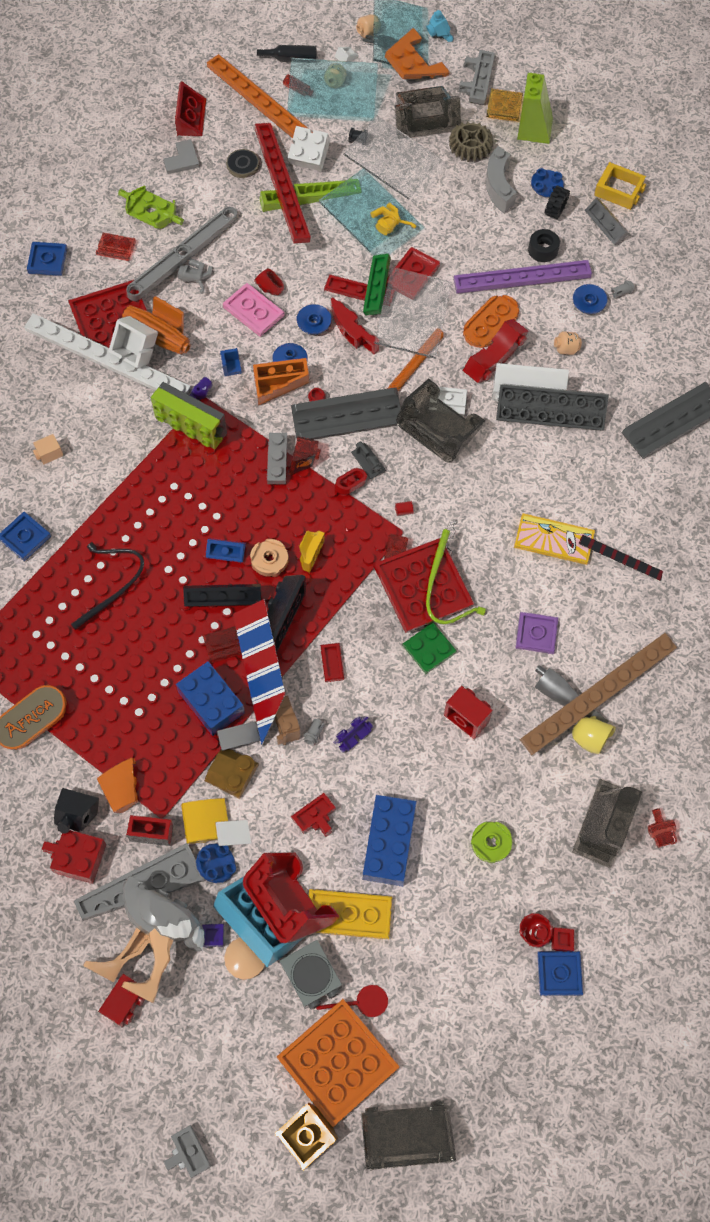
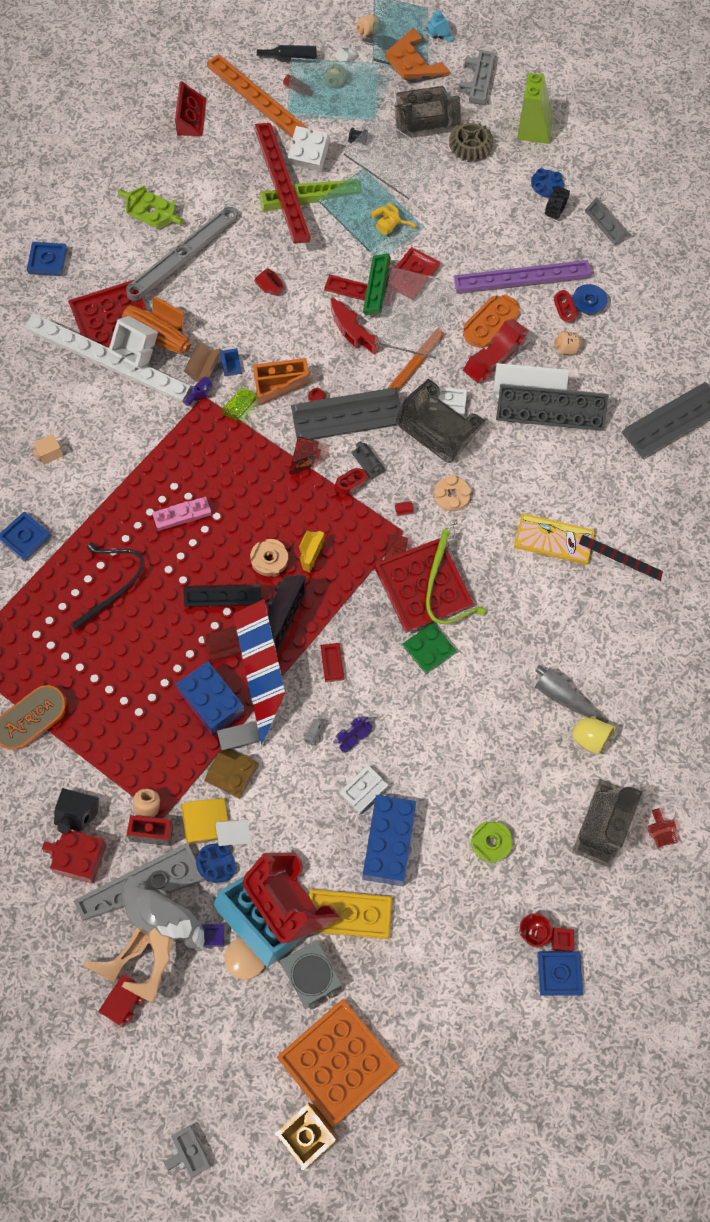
clear red plate [96,232,136,261] -> none
orange slope [97,758,138,813] -> none
lime piece [150,382,227,449] -> none
light grey tile [163,139,199,174] -> none
light grey piece [178,258,213,294] -> none
blue slope [206,538,246,562] -> none
bright pink plate [223,283,284,337] -> none
tile [226,149,259,178] -> none
light grey plate [267,433,287,484] -> none
blue dish [272,343,308,362] -> none
medium nougat piece [275,695,300,745] -> none
red hinge [291,793,336,837] -> none
blue dish [296,304,331,334] -> none
red piece [316,985,388,1017] -> none
clear smoke windscreen [361,1101,457,1171] -> none
red brick [444,685,493,740] -> none
clear yellow tile [486,88,523,121] -> none
light grey brick [486,146,517,214] -> none
medium lavender tile [515,612,558,654] -> none
medium nougat plate [519,633,677,756] -> none
black tyre [528,229,560,263] -> none
yellow window [594,162,647,210] -> none
light grey pin [611,280,634,299] -> none
none -> light nougat head [133,789,160,818]
none -> bright pink plate [152,497,212,531]
none -> medium nougat panel [184,342,222,382]
none -> clear neon green plate [222,387,257,421]
none -> white plate [339,765,389,814]
none -> light nougat plate [434,475,471,511]
none -> red plate [554,290,578,323]

